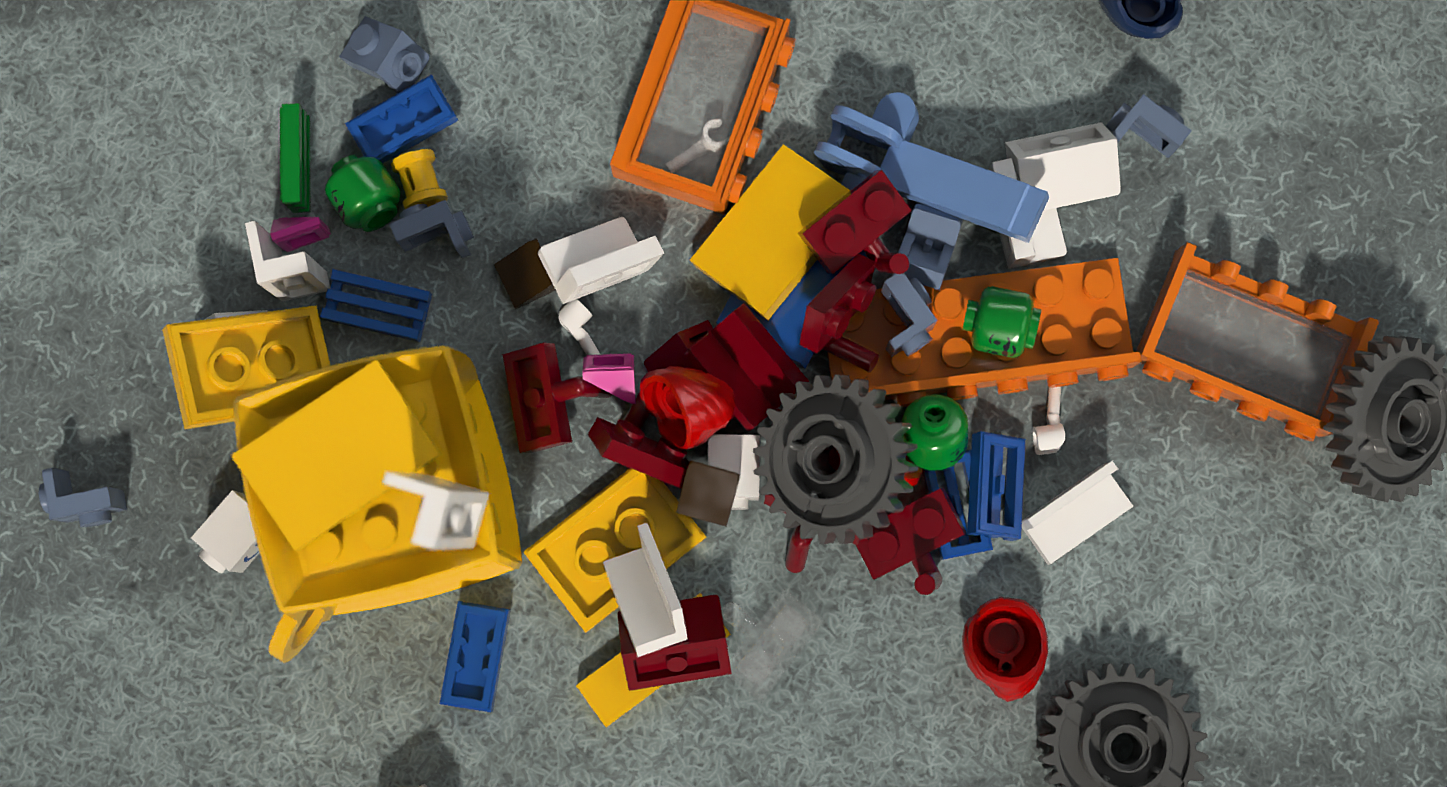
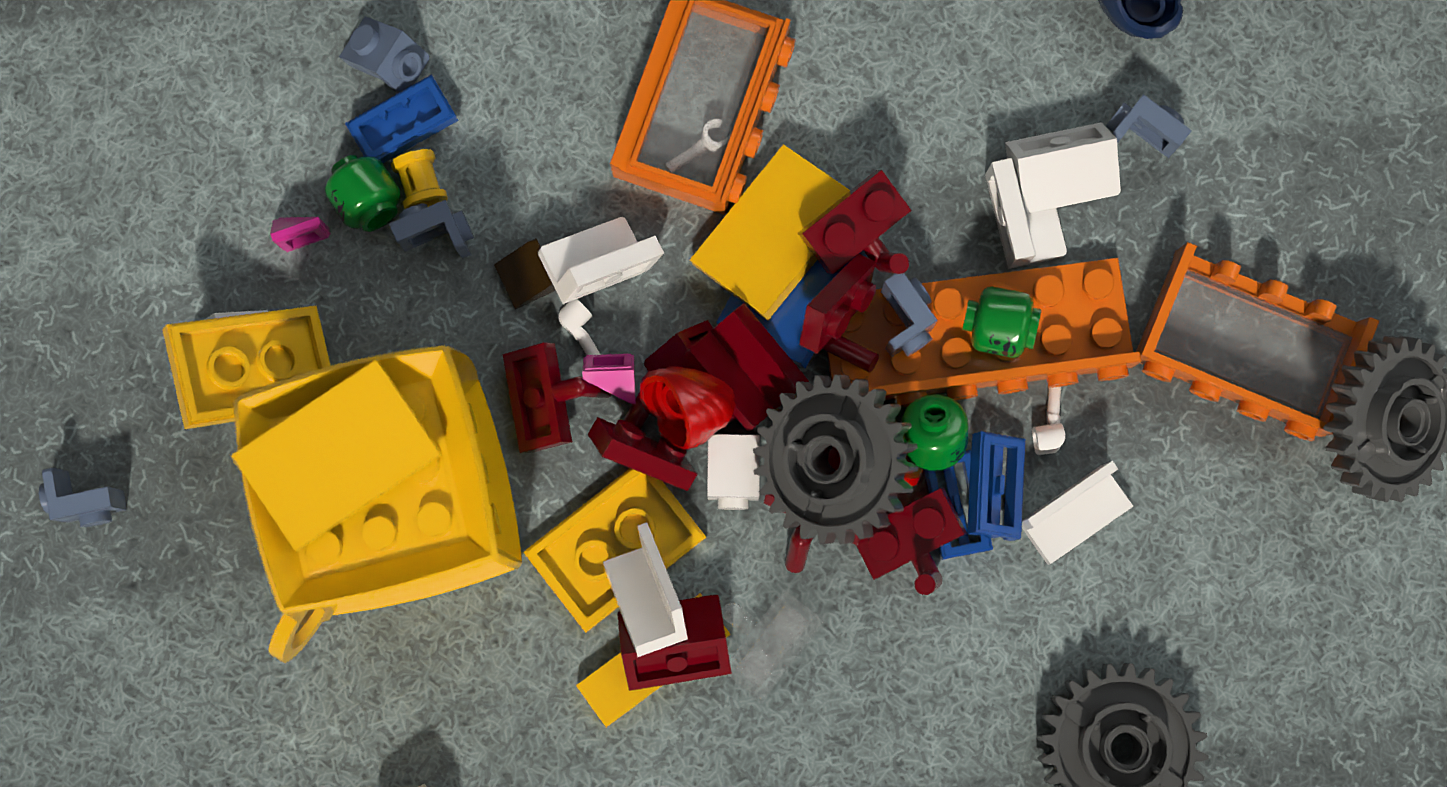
white brick [191,490,260,574] -> none
white panel [245,221,330,302] -> none
green tile [280,103,311,213] -> none
blue tile [320,269,432,342] -> none
white panel [383,471,489,550] -> none
blue plate [440,601,511,712] -> none
dark brown slope [676,460,741,527] -> none
medium blue piece [814,92,1050,243] -> none
sand blue bracket [891,204,963,290] -> none
red hair [962,597,1048,702] -> none

